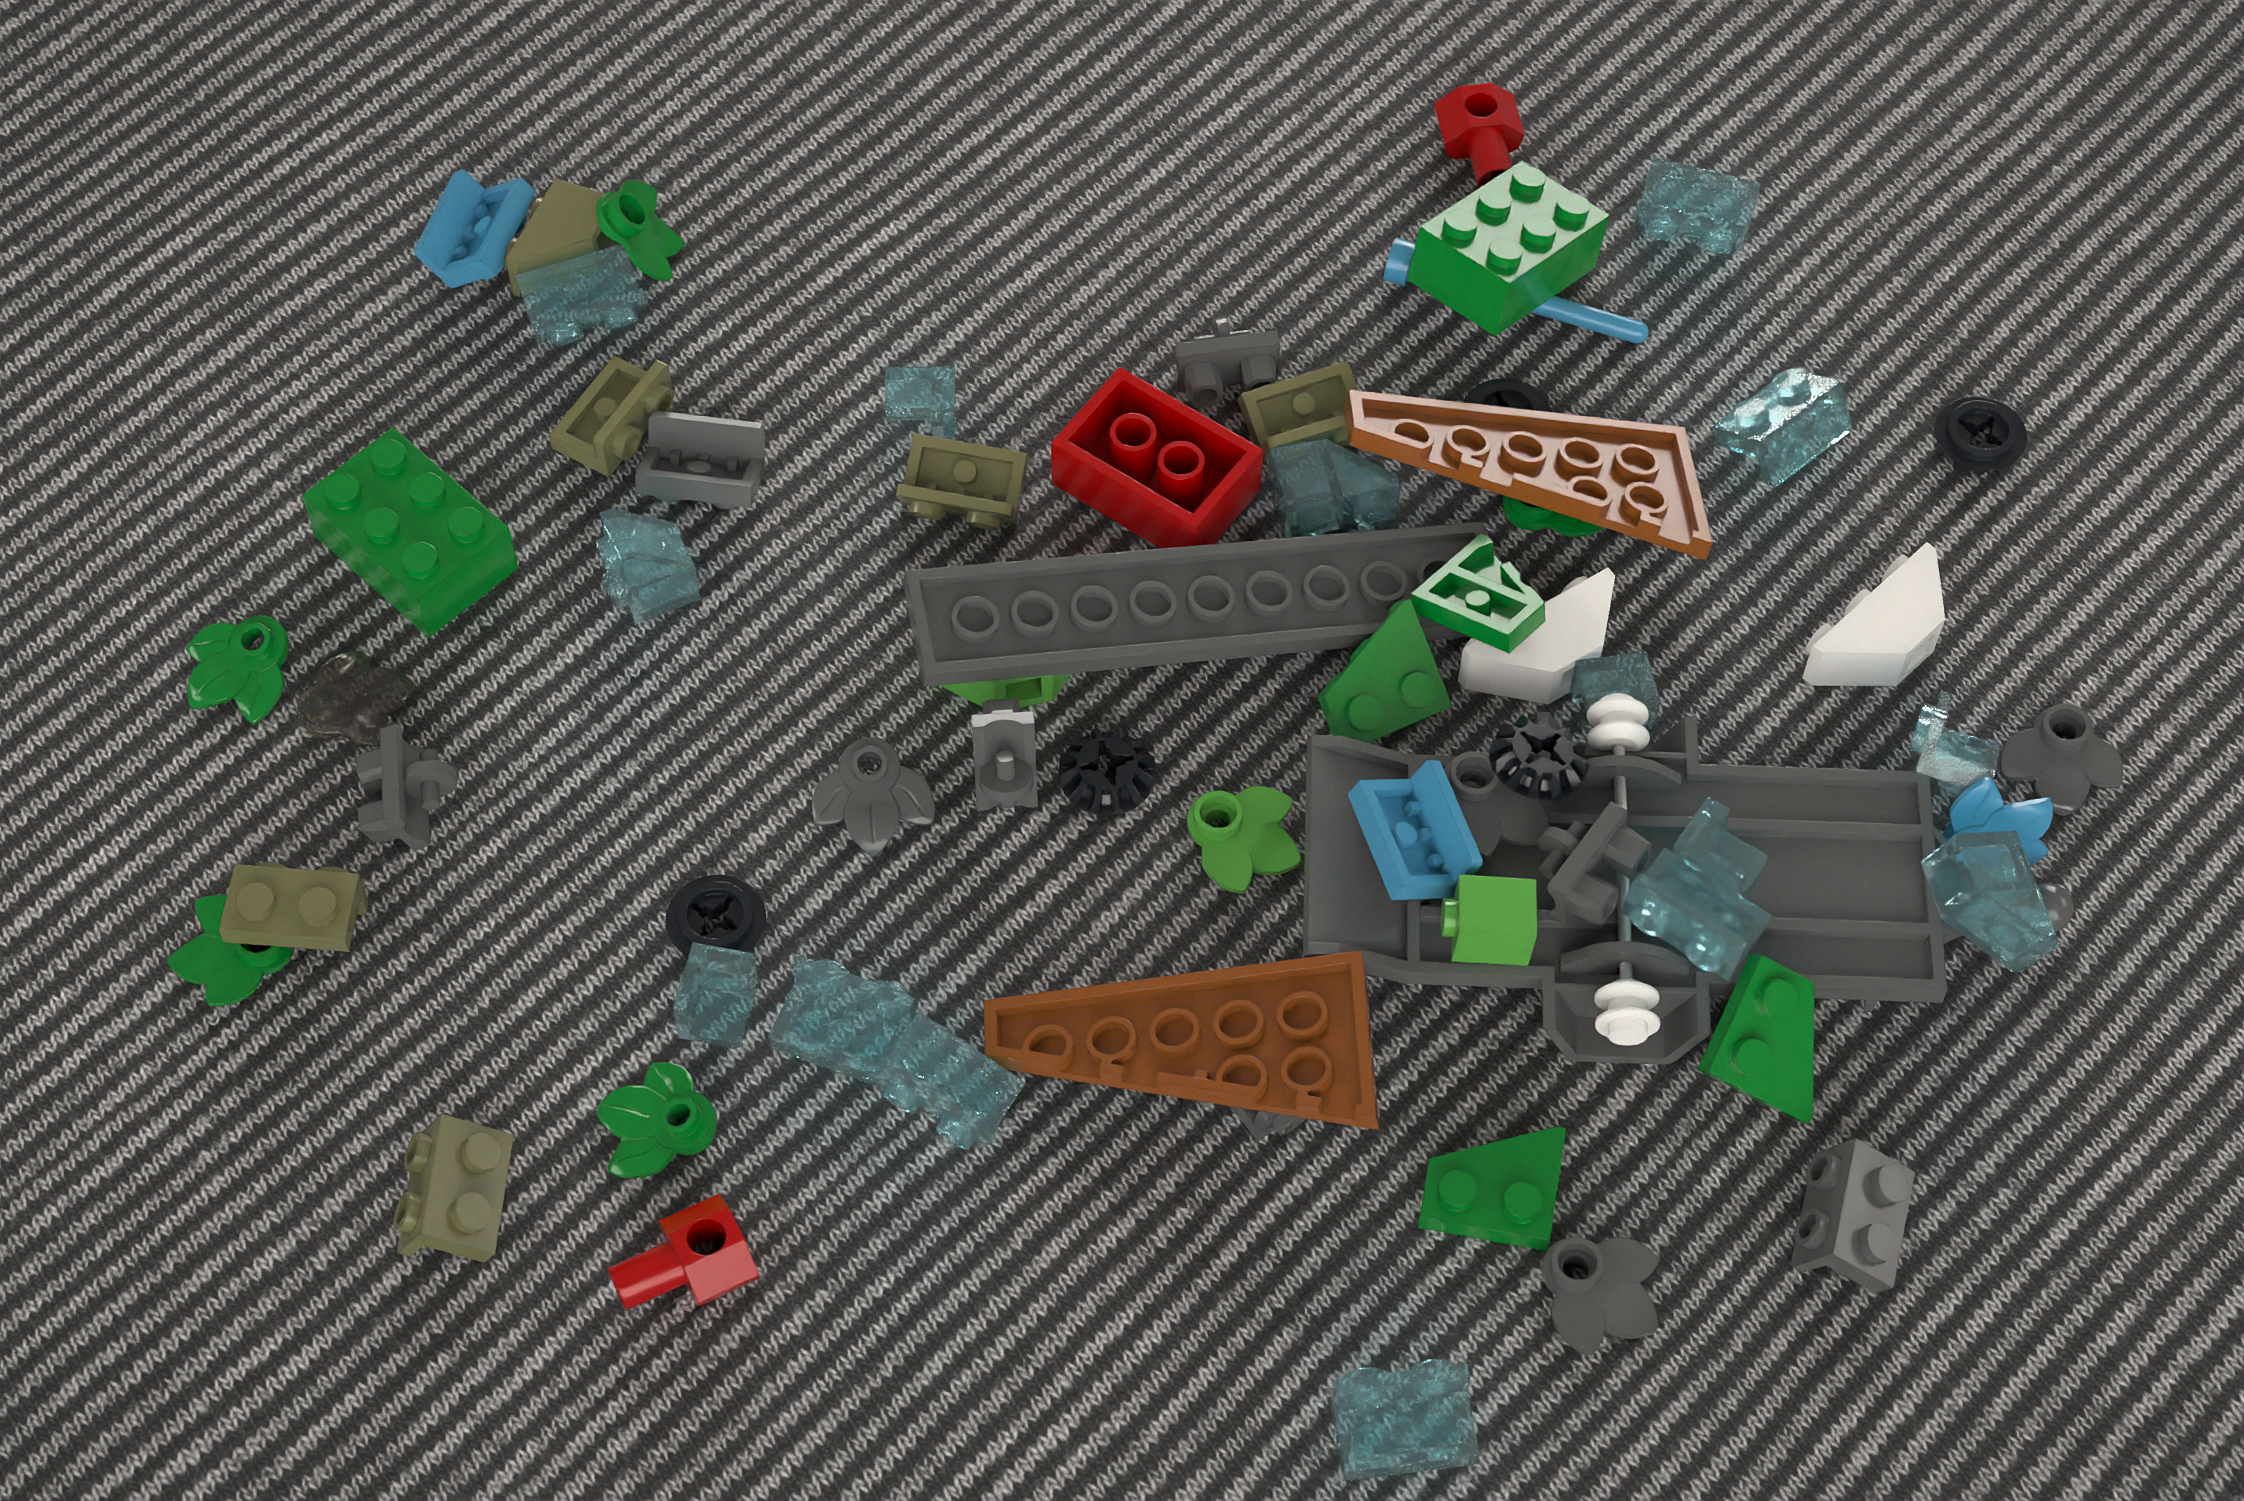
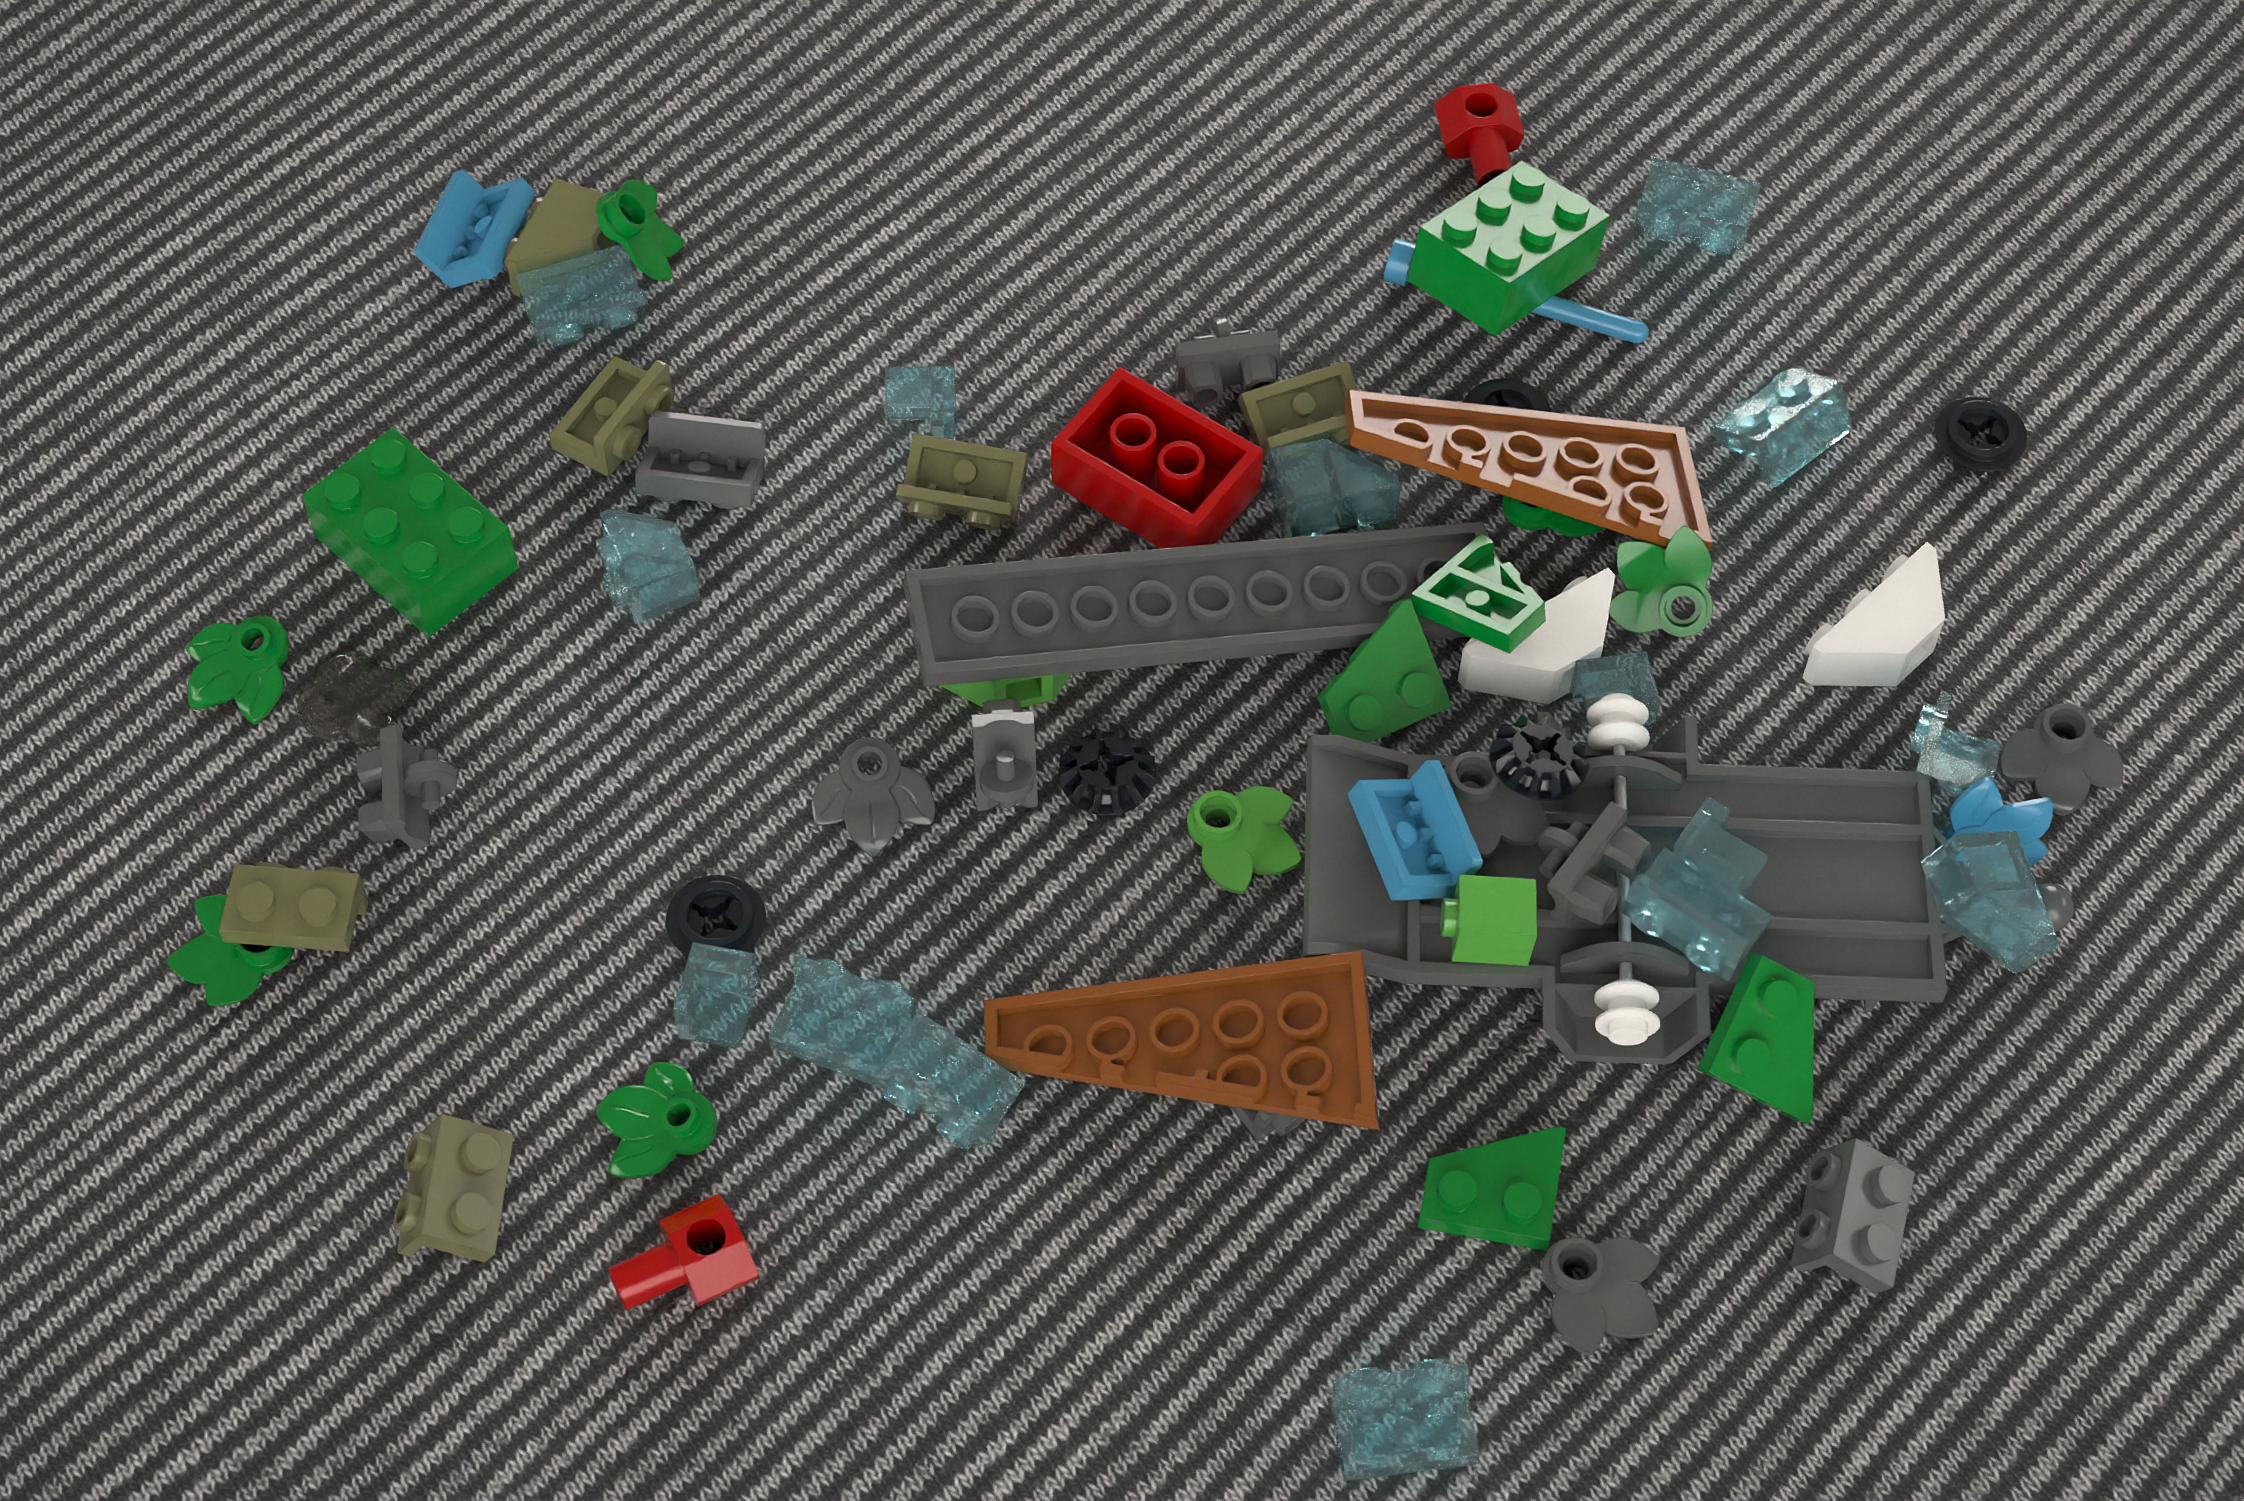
none -> green plate [1609,525,1713,637]

